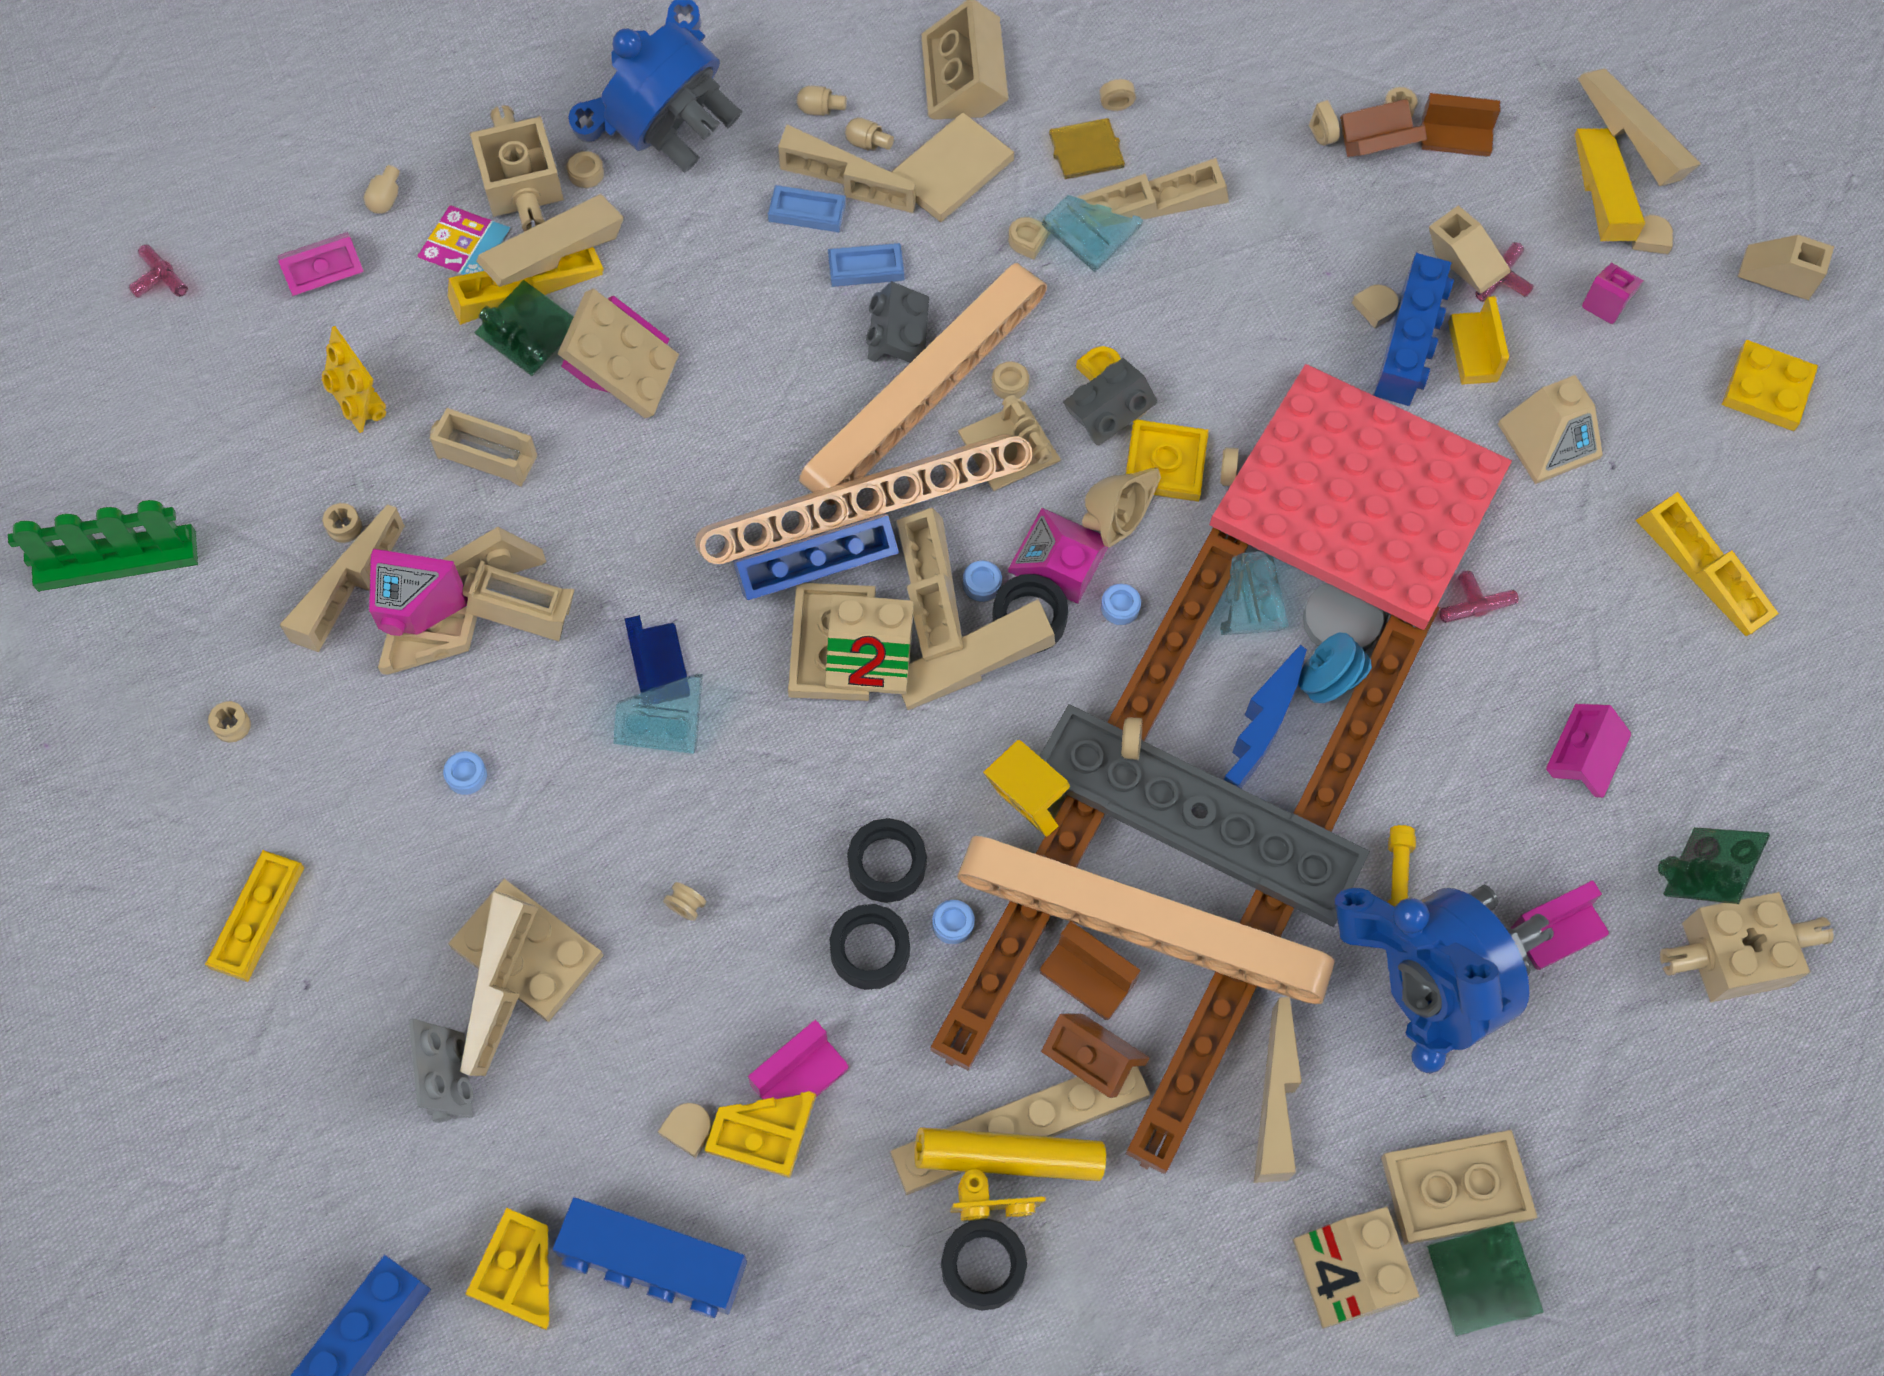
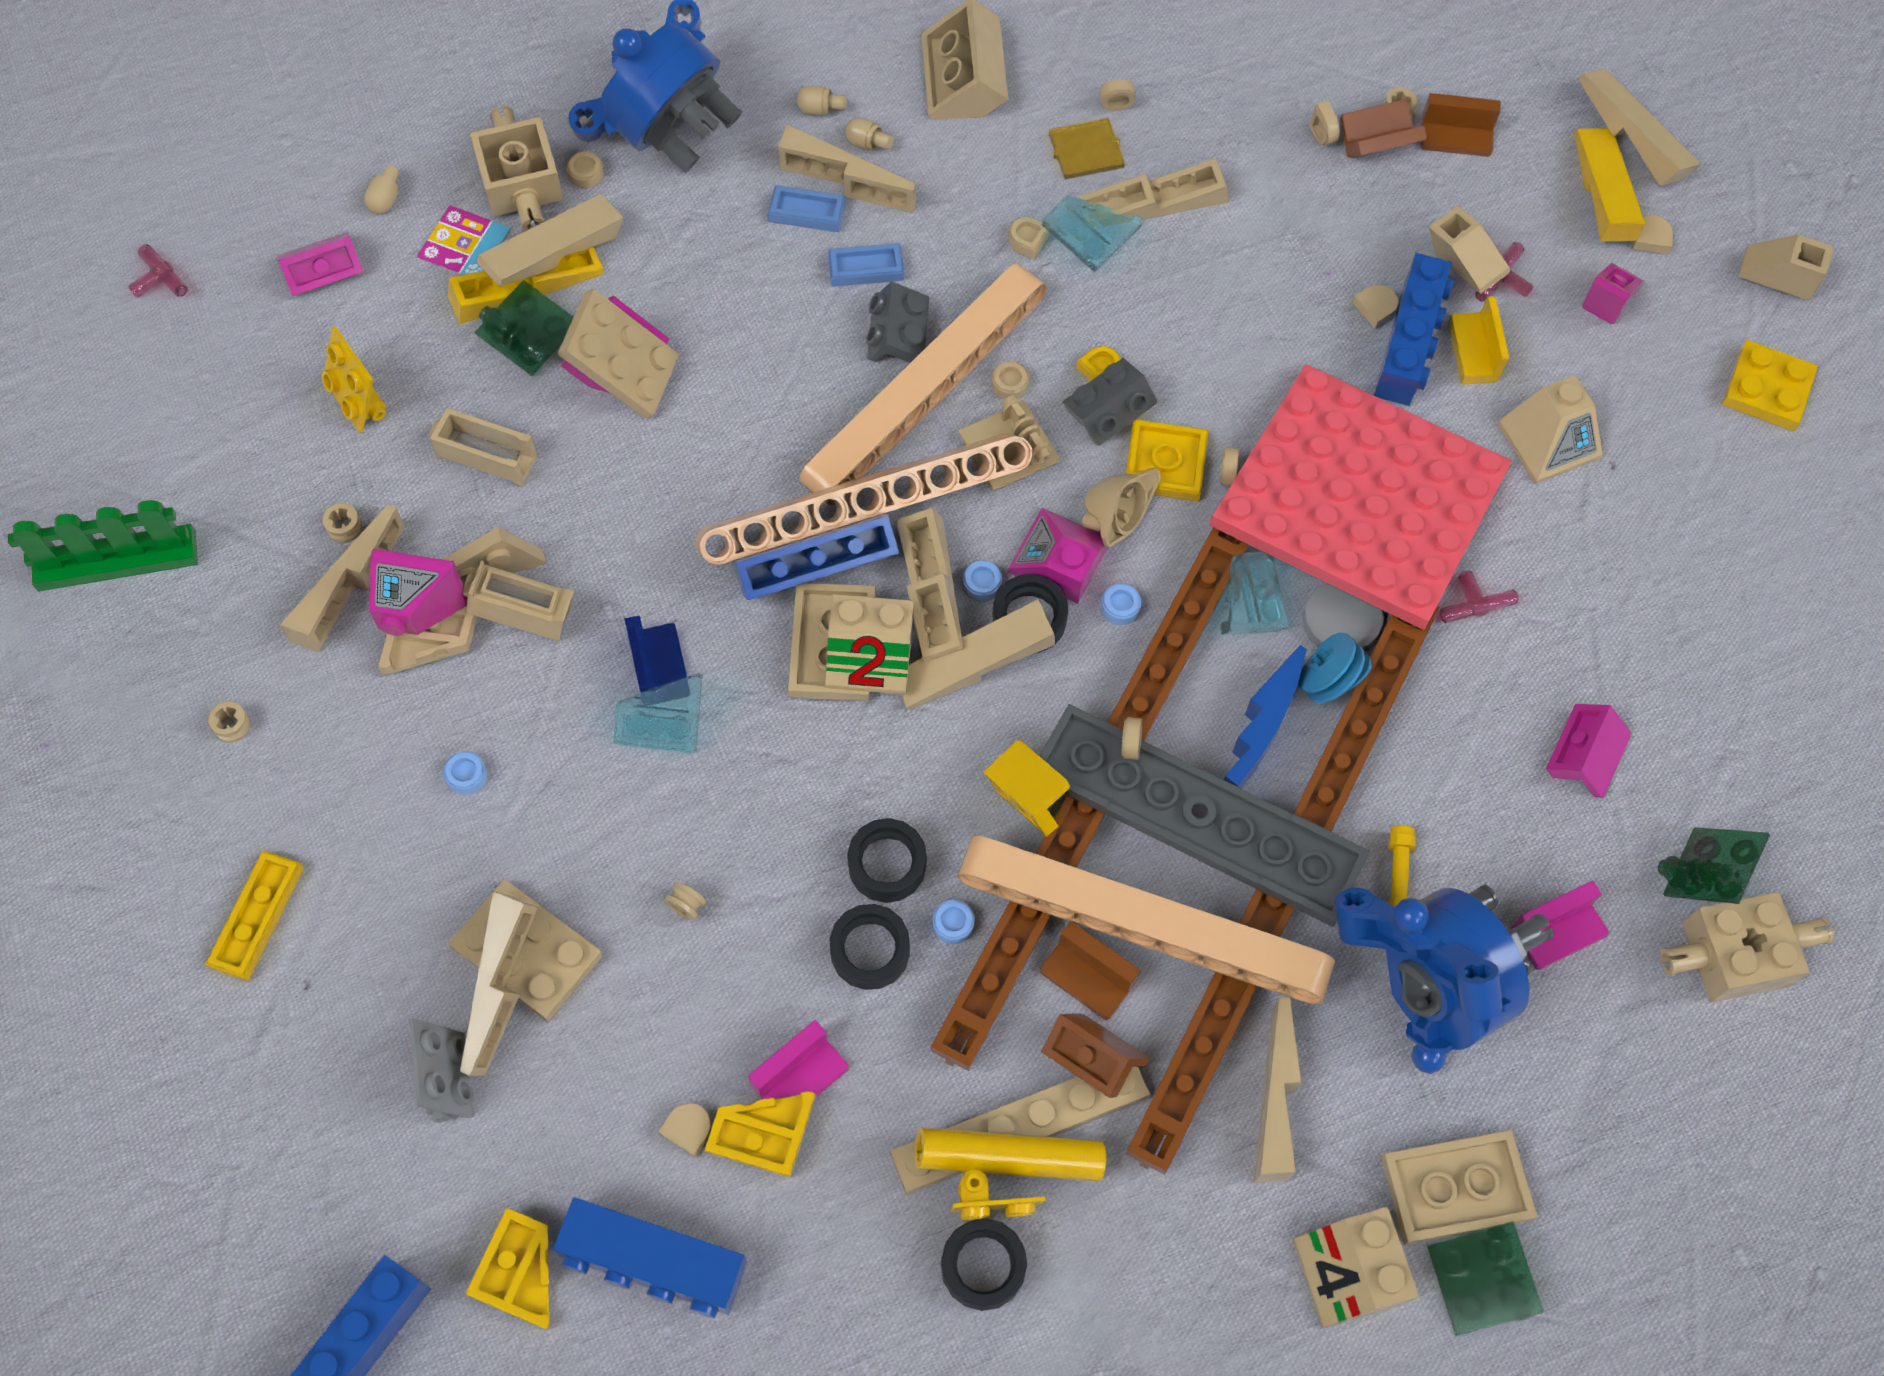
tan tile [891,112,1015,222] -> none
yellow slope [1635,492,1779,636] -> none

